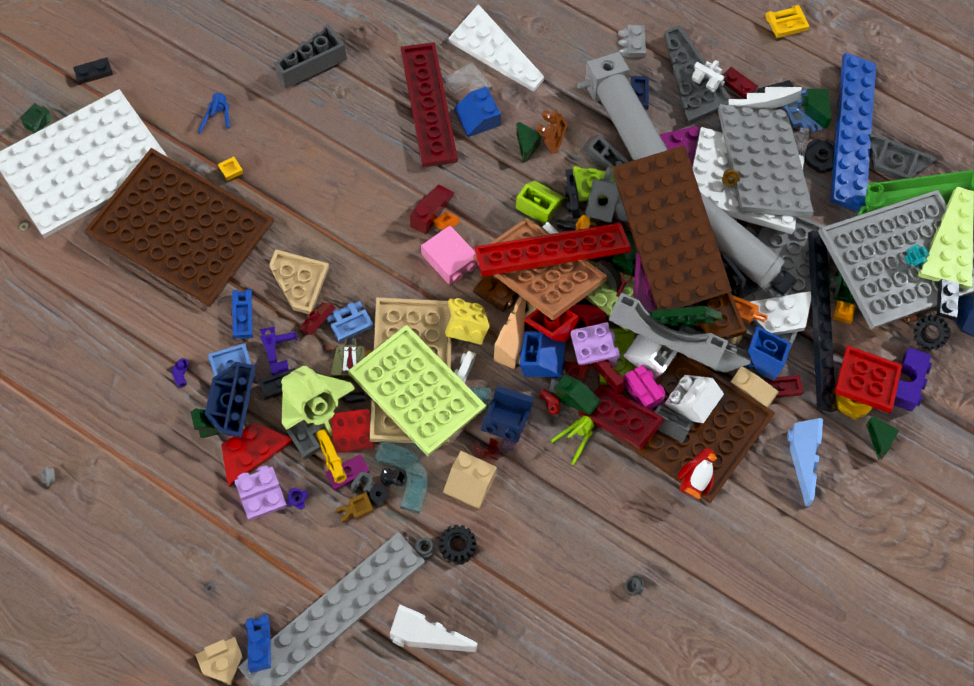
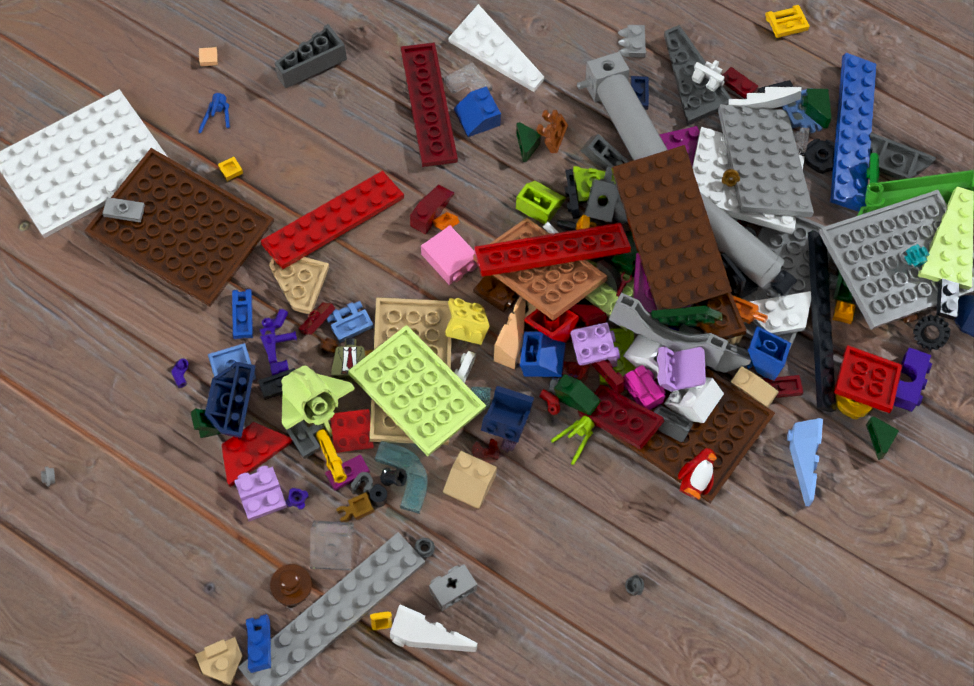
clear green brick [20,103,51,134] -> none
black plate [73,57,113,85] -> none
black arm [341,391,365,403] -> none
black tyre [439,524,476,565] -> none
none -> light grey plate [103,197,145,222]
none -> light nougat tile [199,47,218,66]
none -> red plate [261,170,404,270]
none -> dark purple arm [262,309,288,331]
none -> reddish brown plate [270,564,312,606]
none -> clear slope [310,520,354,571]
none -> reddish brown plate [320,337,339,353]
none -> yellow slope [370,611,393,631]
none -> light grey brick [429,564,477,611]
none -> lavender bracket [657,347,706,392]
none -> green plate [867,153,879,183]

